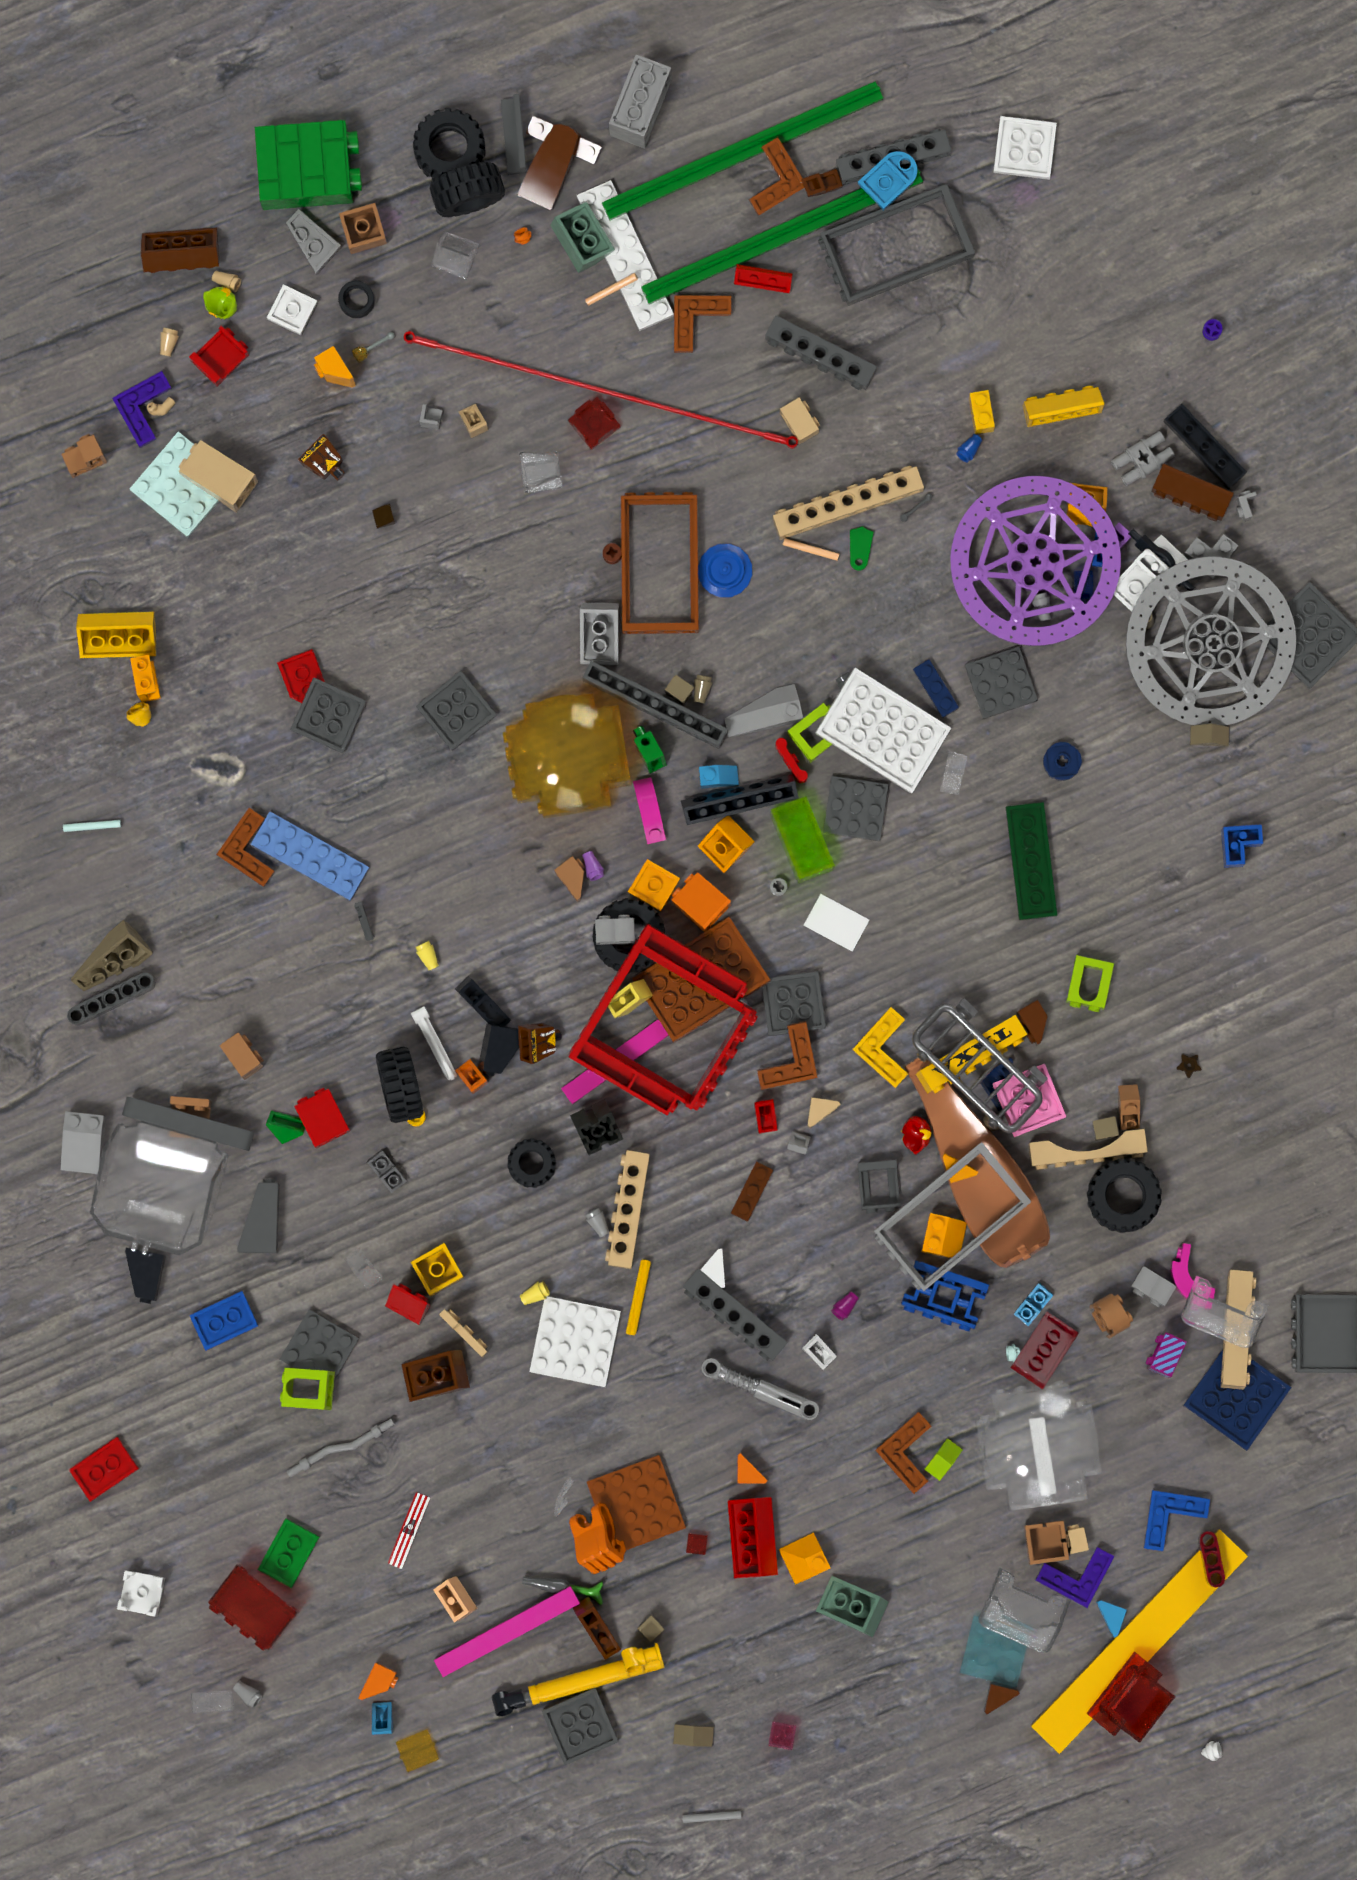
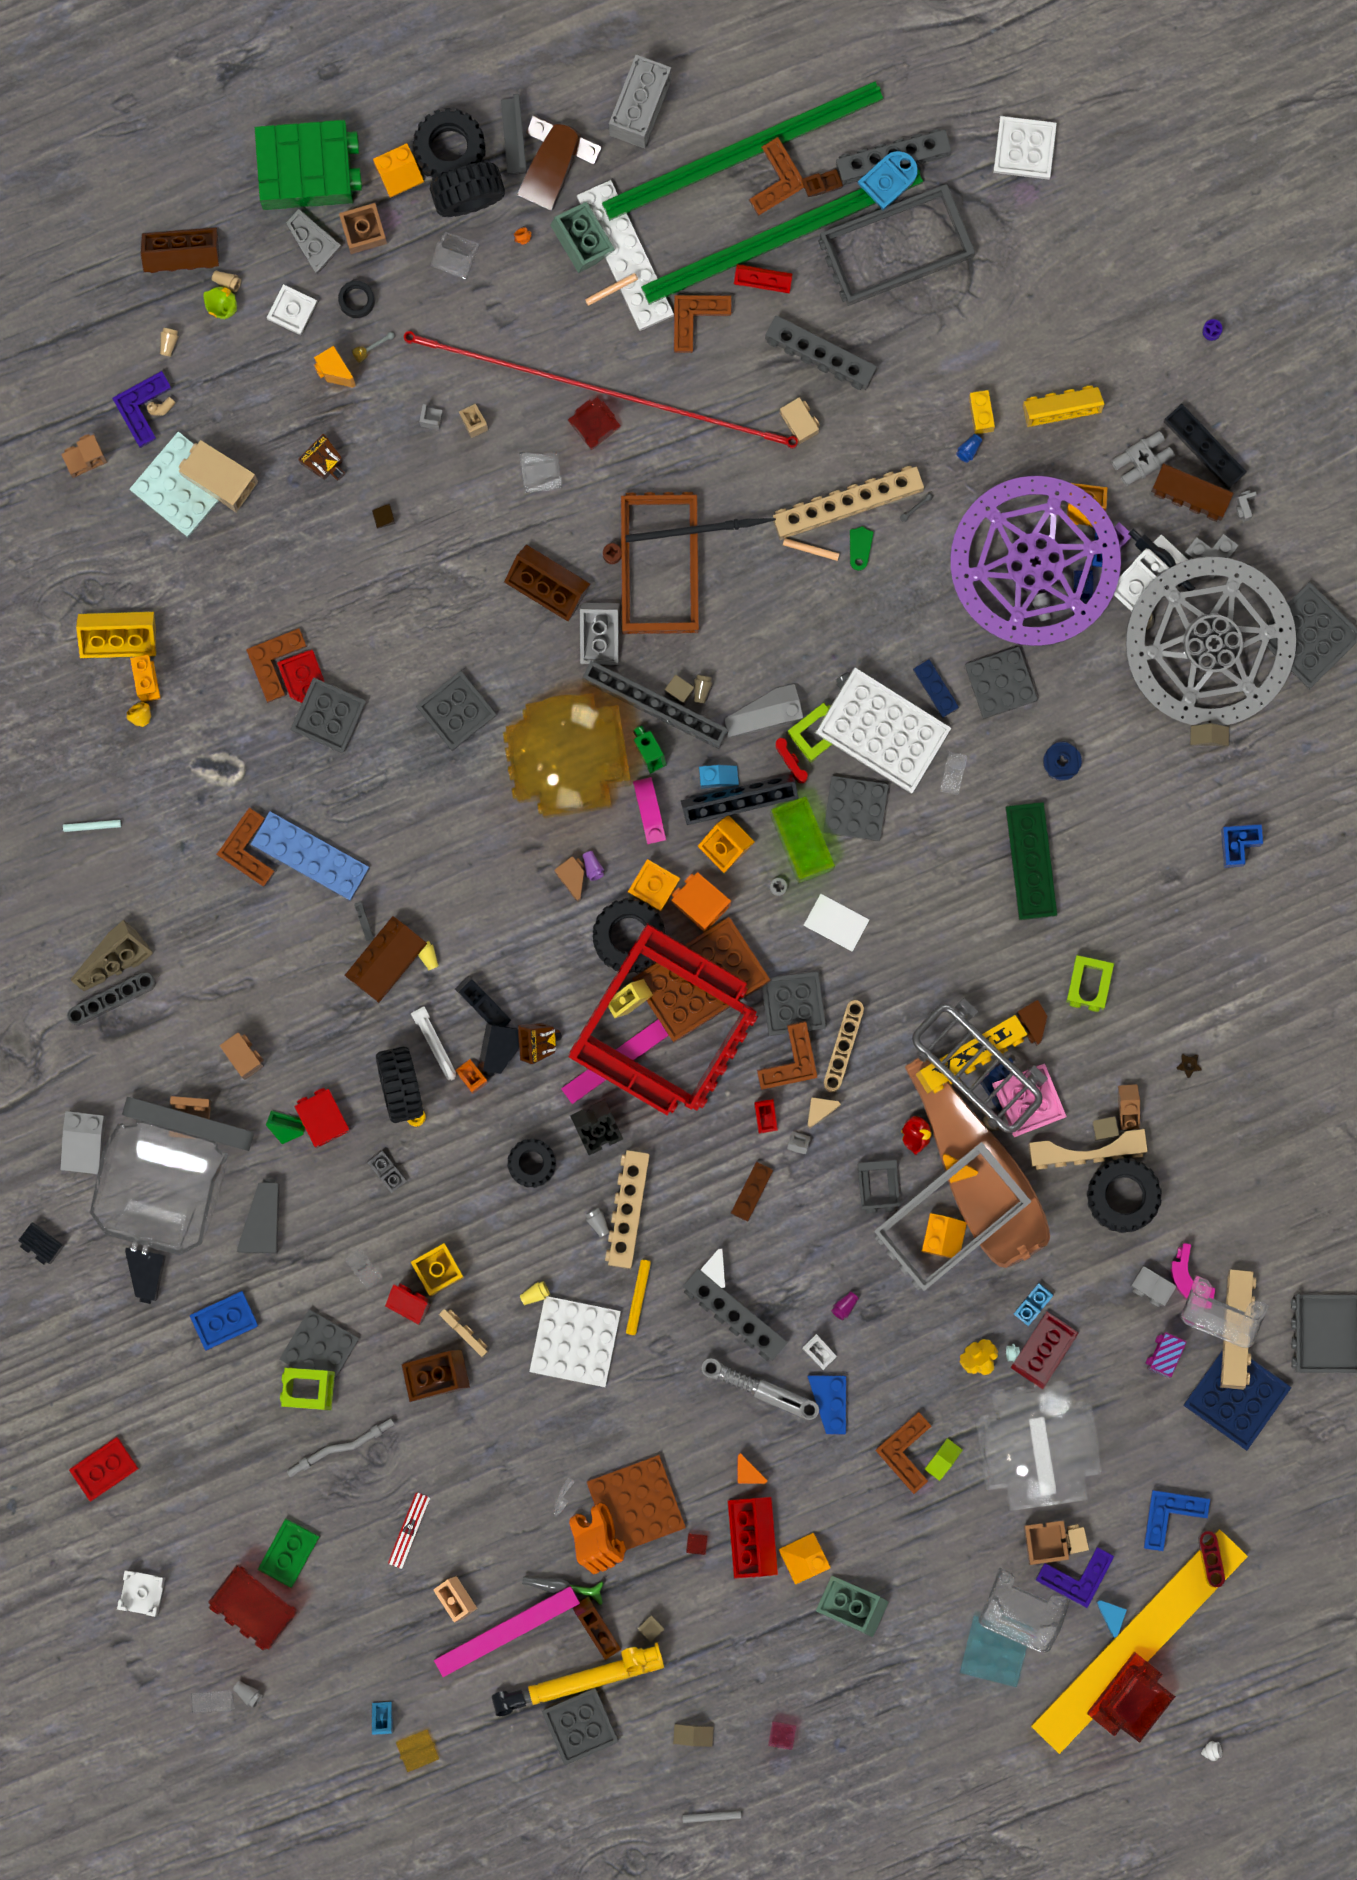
red panel [189,326,249,387] -> none
orange slope [358,1662,398,1700] -> none
light grey brick [595,915,635,945] -> none
blue piece [698,544,752,598] -> none
yellow plate [852,1007,908,1088] -> none
blue fence [901,1260,989,1332] -> none
reddish brown slope [984,1684,1020,1714] -> none
medium nougat brick [1090,1293,1133,1339] -> none
none -> black brick [18,1222,64,1265]
none -> dark orange plate [246,629,307,703]
none -> reddish brown slope [344,916,427,1003]
none -> light orange slope [373,143,424,198]
none -> reddish brown slope [504,544,590,621]
none -> black piece [625,518,776,543]
none -> blue wing [807,1376,846,1434]
none -> tan beam [824,1000,864,1092]
none -> yellow plant [960,1339,998,1375]

